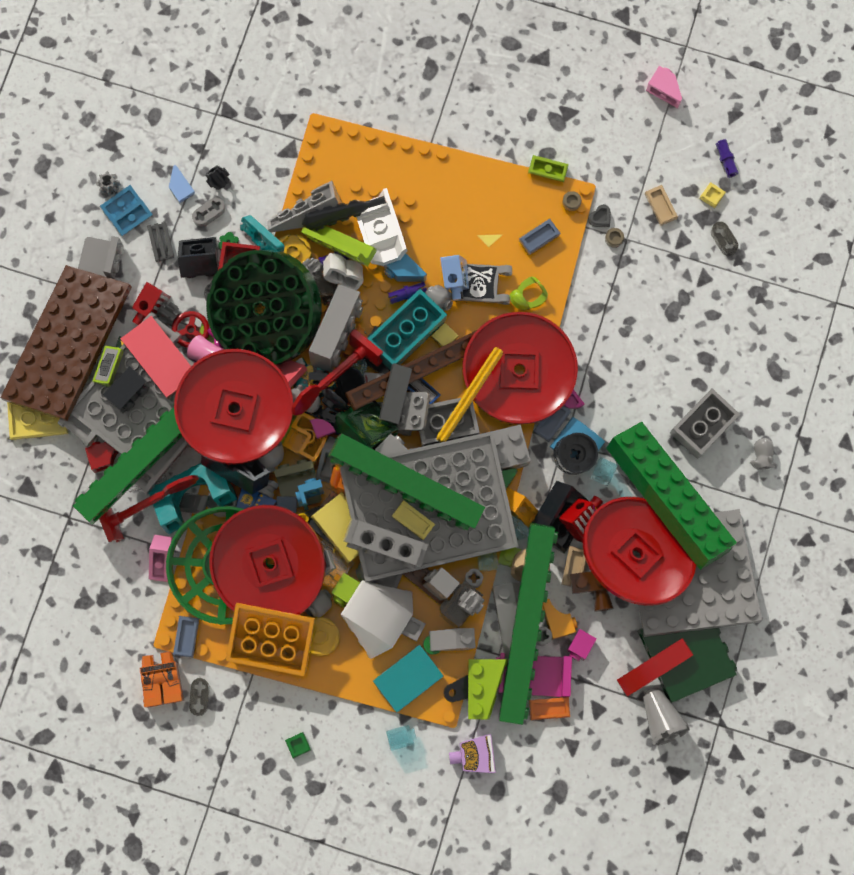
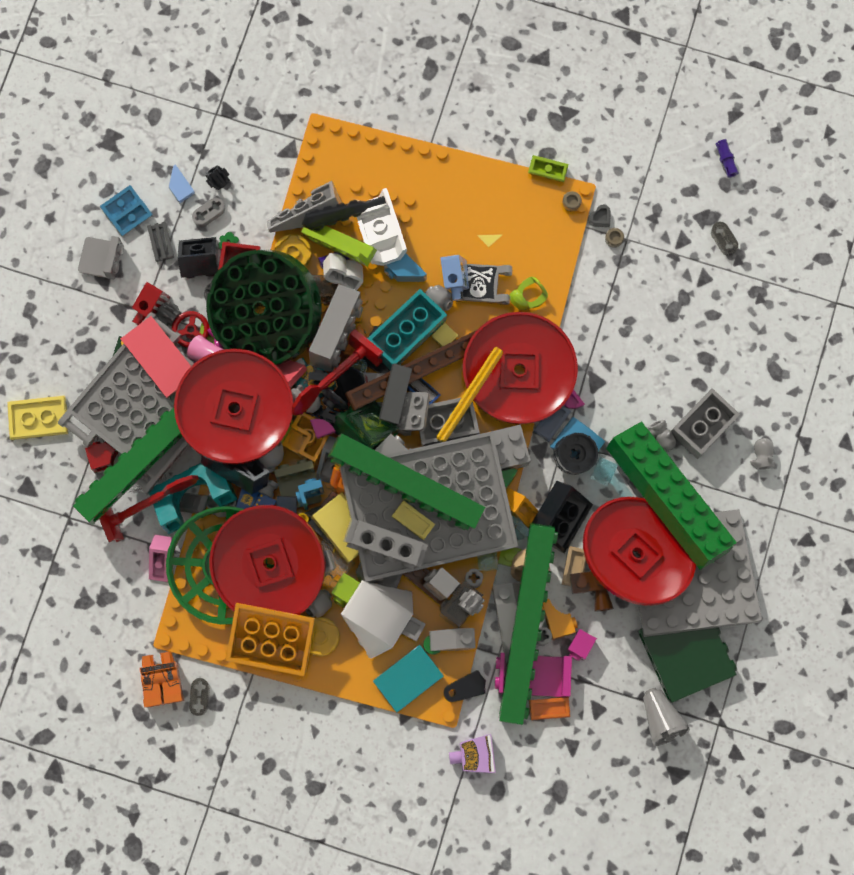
reddish brown plate [0,265,132,421] -> none
slope [92,346,124,387] -> none
light grey gear [96,171,121,196] -> none
black brick [103,366,150,414] -> none
sand blue tile [173,616,200,658] -> none
teal piece [240,215,285,252] -> none
green tile [285,732,311,758] -> none
light grey gear [302,258,323,282] -> none
clear light blue brick [386,725,417,751] -> none
dark purple pin [388,282,427,305] -> none
lime wing [468,659,508,720] -> none
sand blue tile [519,219,561,255] -> none
red torso [559,496,603,543] -> none
red slope [617,638,693,697] -> none
tan tile [645,185,678,226] -> none
bright pink slope [646,66,682,109] -> none
light yellow tile [699,182,726,208] -> none
none -> light grey animal [648,420,676,452]

